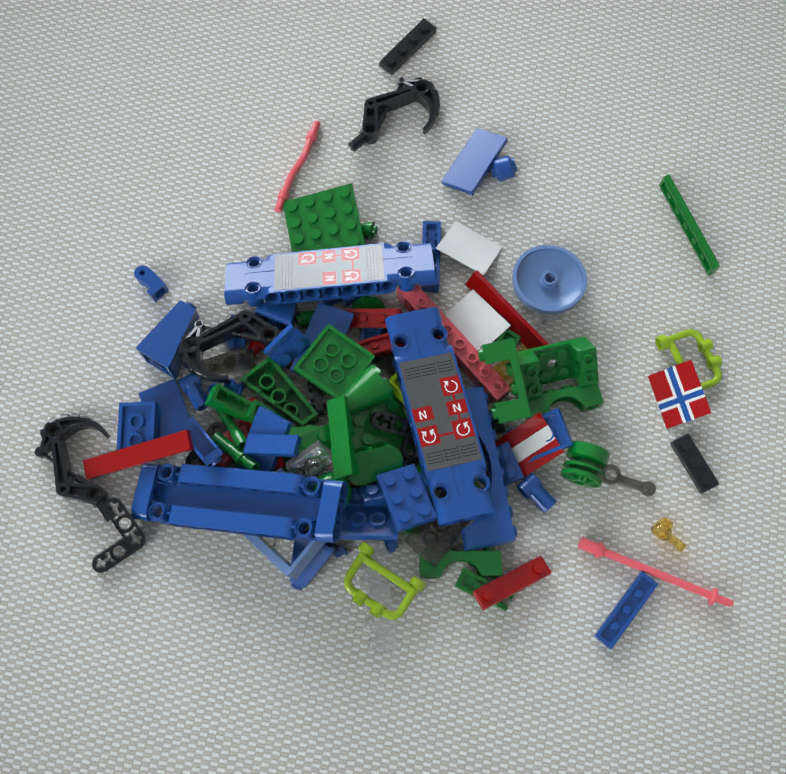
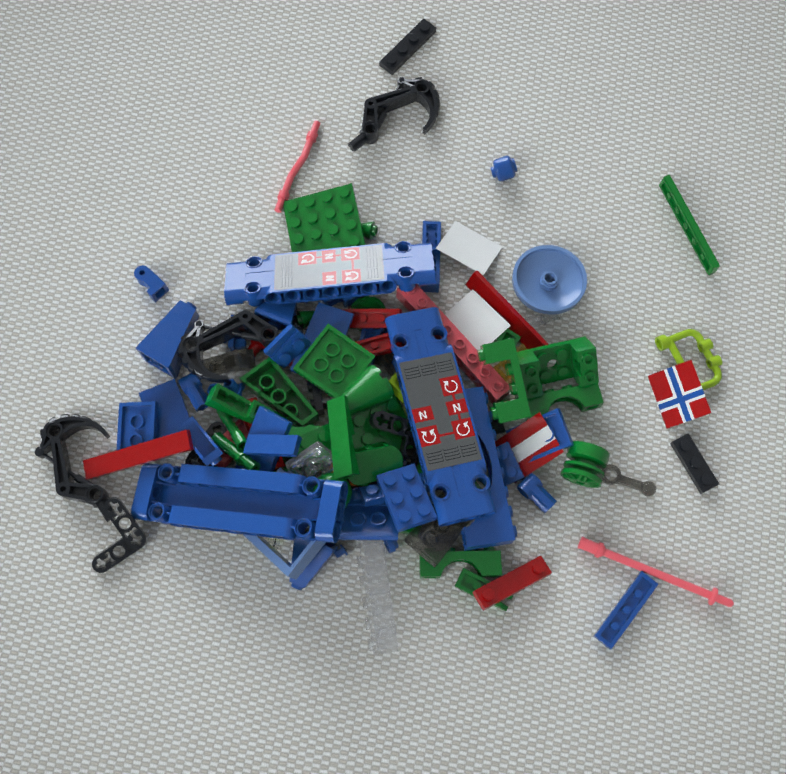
lime bar [344,542,427,620] -> none
tile [442,128,508,195] -> none
clear yellow bar [651,517,687,552] -> none

